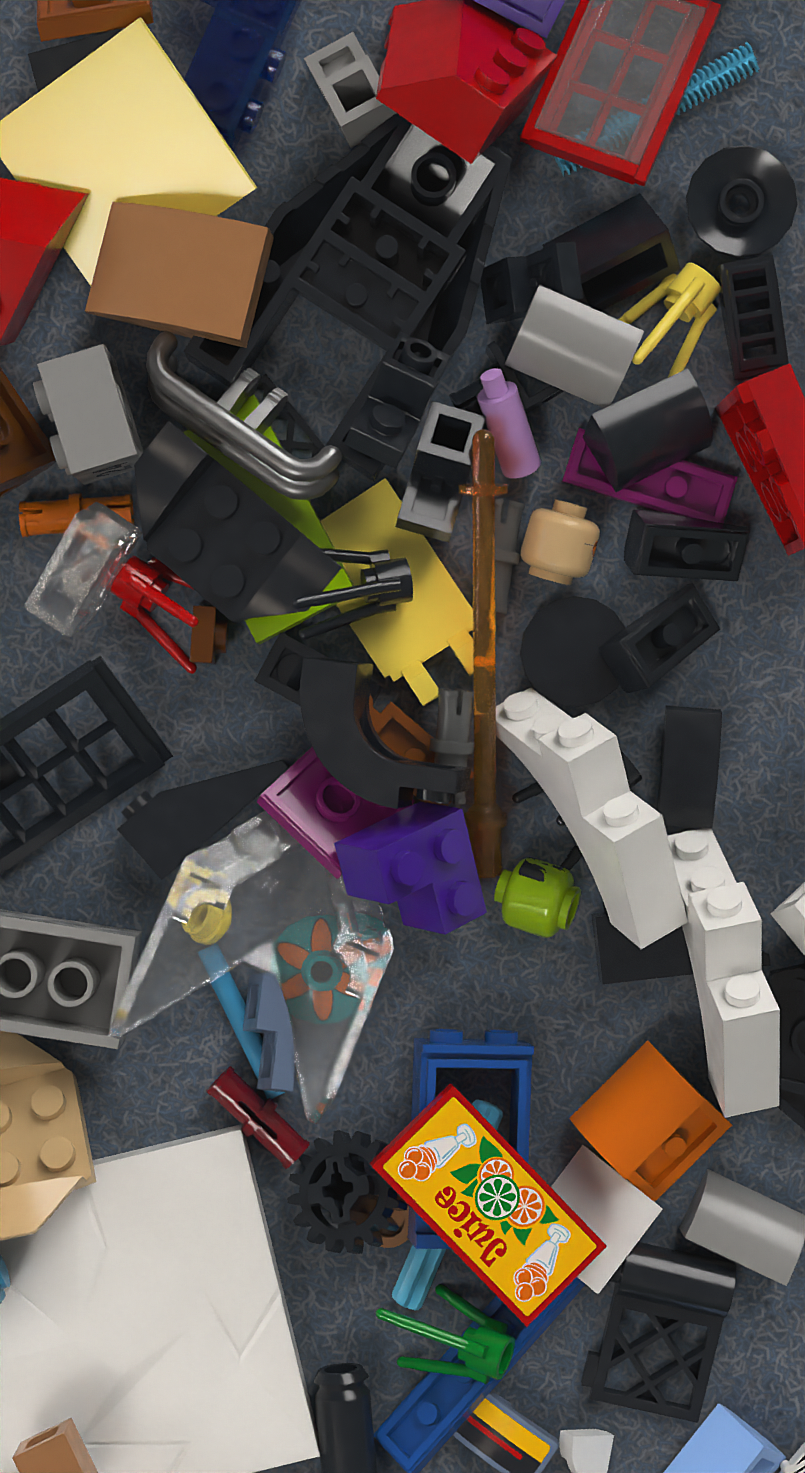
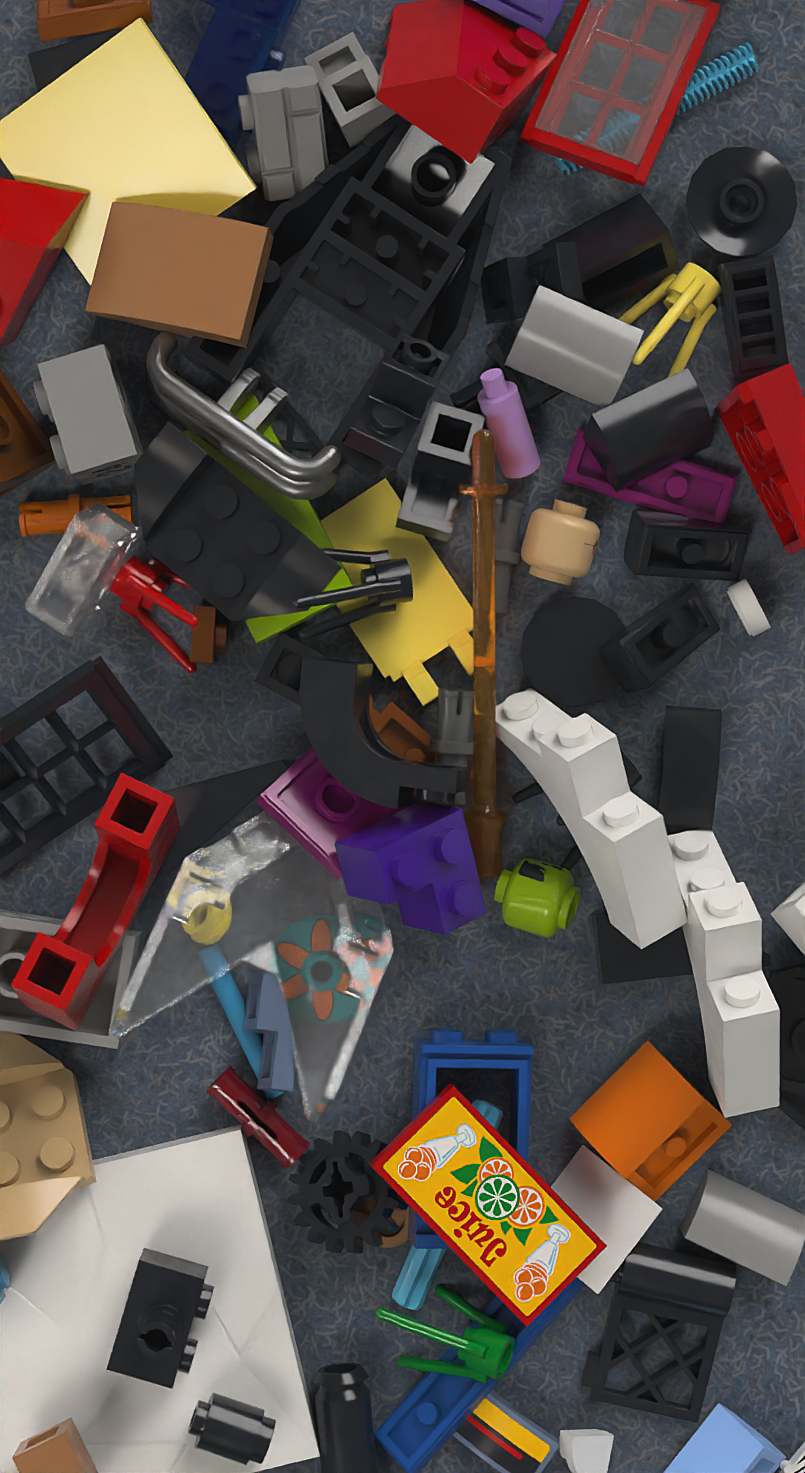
none -> red arch [11,773,180,1031]
none -> black brick [106,1248,215,1389]
none -> black brick [188,1392,276,1465]
none -> light grey brick [238,65,328,201]
none -> white tile [727,579,771,637]

